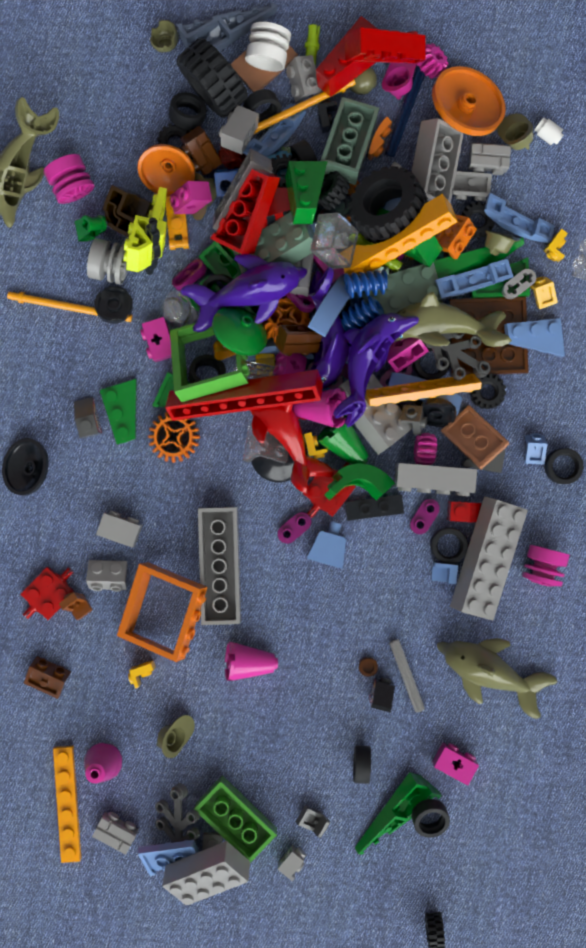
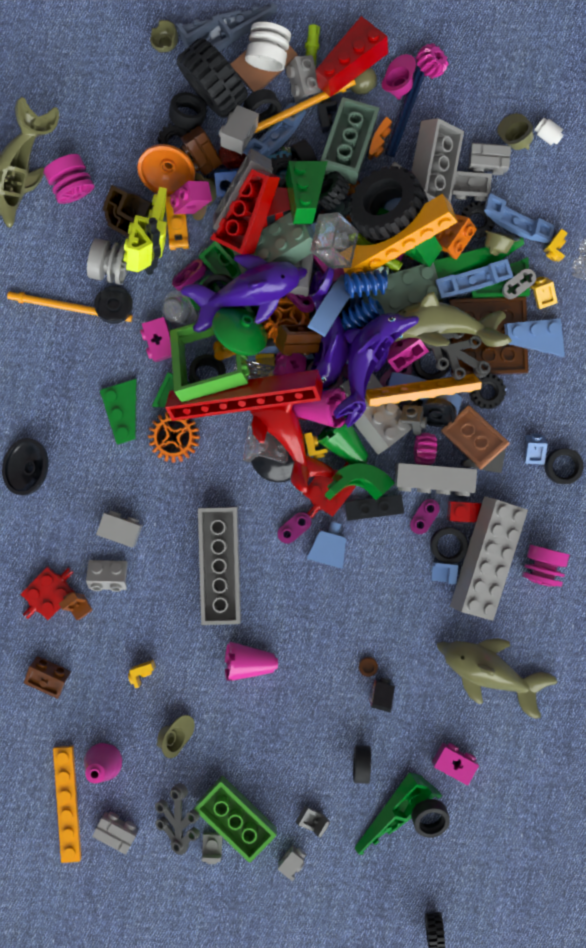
green piece [74,215,107,242] -> none
dark grey slope [74,397,102,439] -> none
orange window [117,562,207,662] -> none
medium blue wing [137,840,200,877] -> none
light grey brick [162,841,250,906] -> none
red wedge [345,27,426,64] -> none
light grey axle [389,639,425,713] -> none
orange dish [432,66,506,136] -> none

